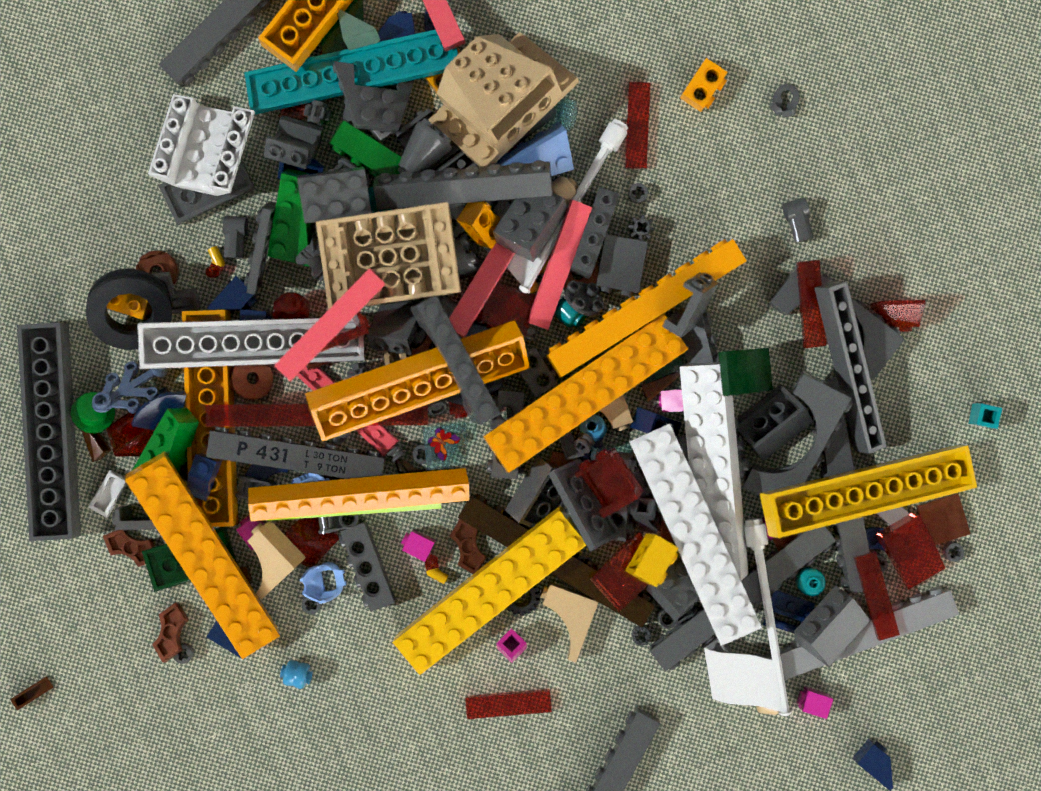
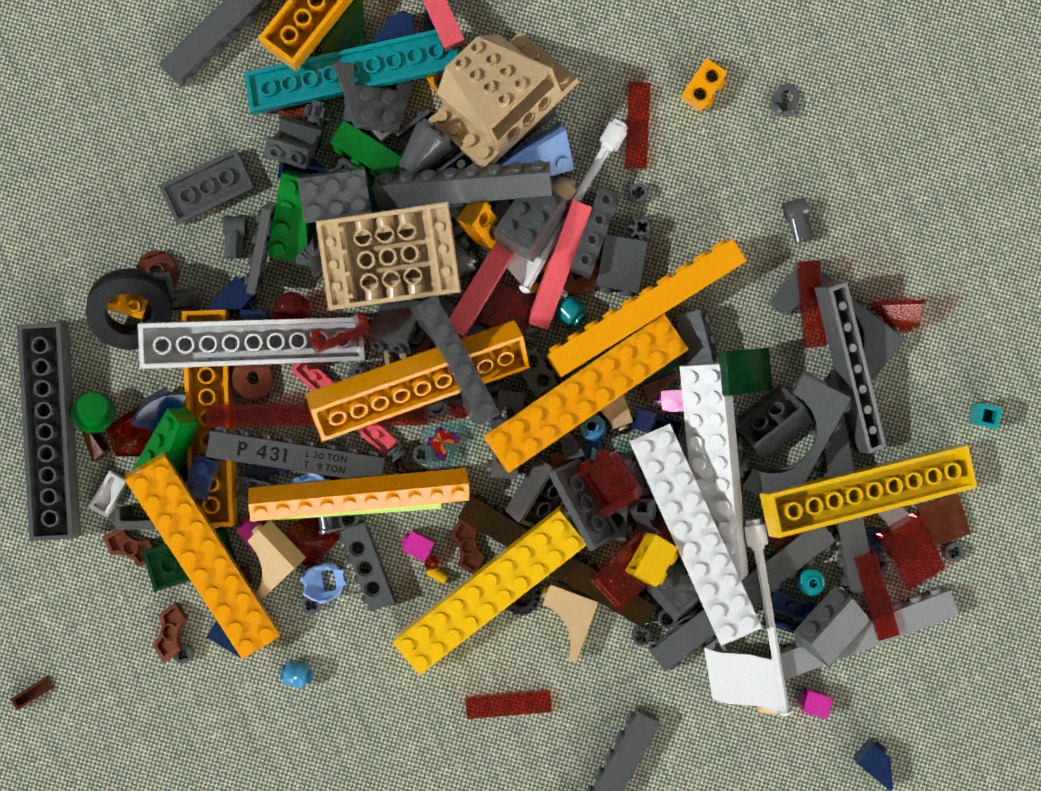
sand blue plant [92,361,169,413] -> none
white slope [148,94,255,196] -> none
arm [205,246,225,278] -> none
coral tile [274,268,385,382] -> none
sand green slope [338,10,380,50] -> none
dark pink brick [496,628,527,663] -> none
clear light blue brick [554,99,578,132] -> none
dark grey dish [565,280,605,316] -> none
dark grey bush [573,433,595,454] -> none
dark grey panel [662,272,719,338] -> none

